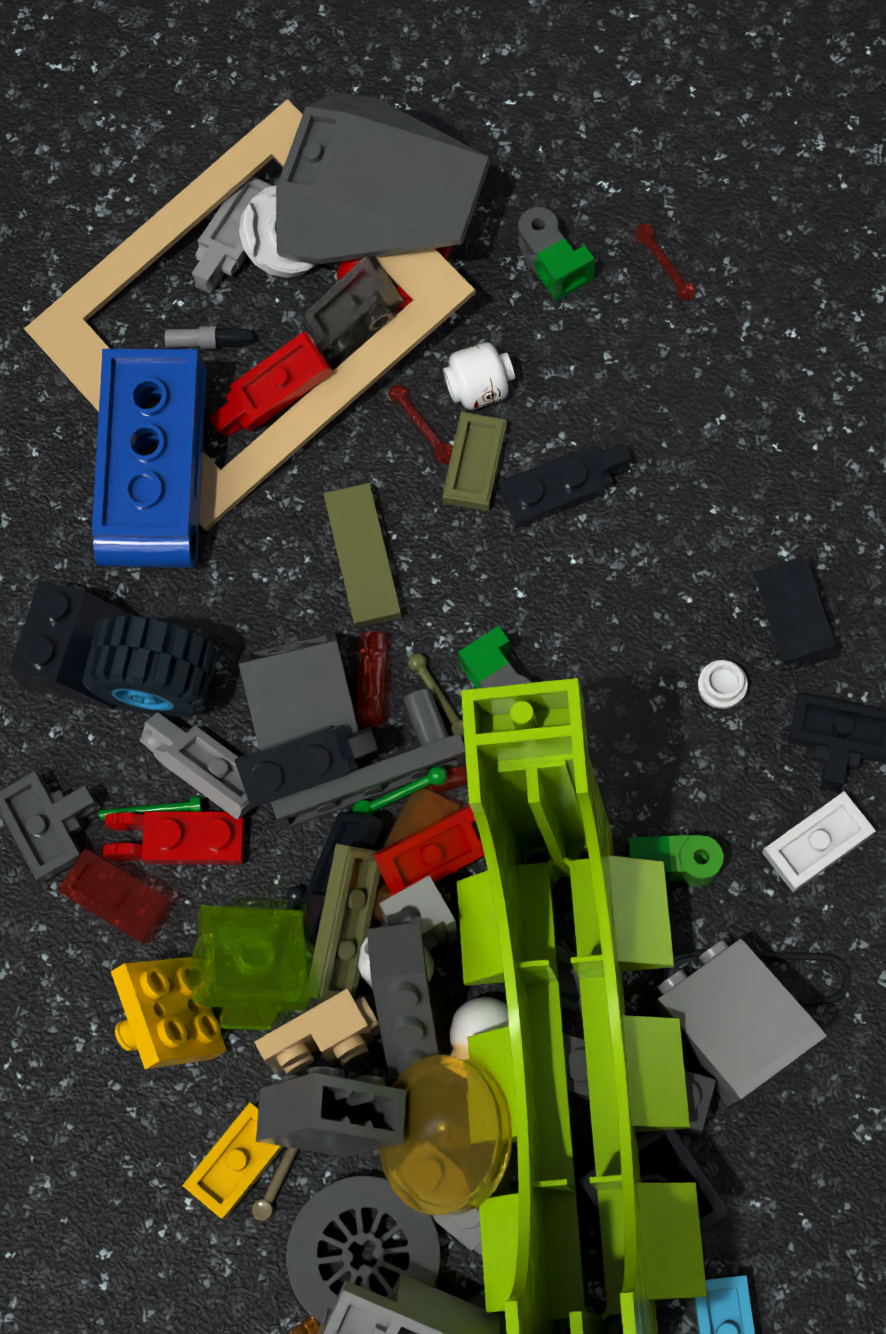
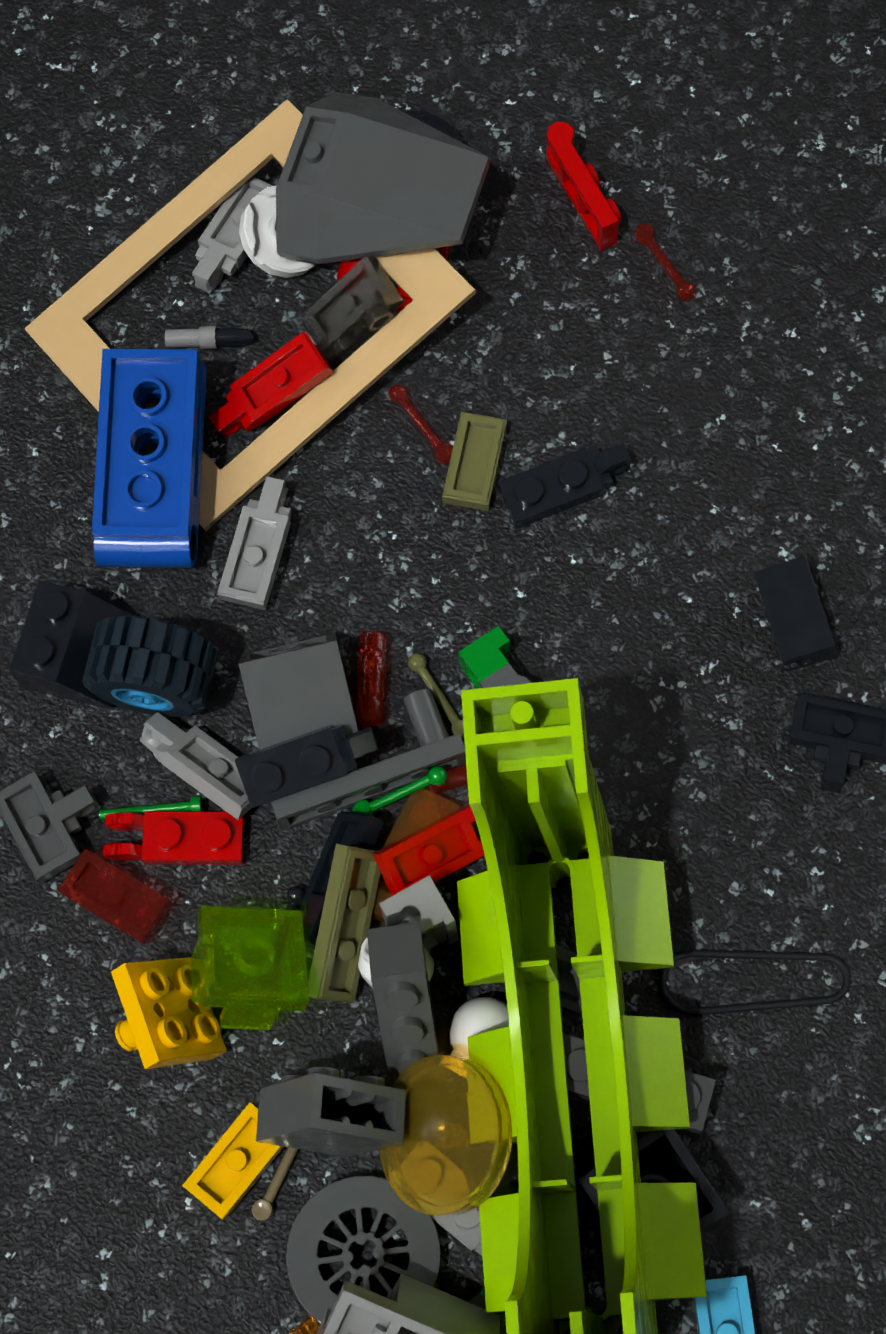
tan plate [254,989,381,1075] -> none
olive tile [323,483,402,629] -> none
white head [443,342,515,410] -> none
leg [518,207,595,301] -> none
bright green leg [625,835,724,887] -> none
light grey slope [653,939,826,1107] -> none
white plate [698,660,748,709] -> none
white plate [762,791,876,893] -> none
none -> light grey hinge [217,476,292,610]
none -> red plate [546,121,622,251]

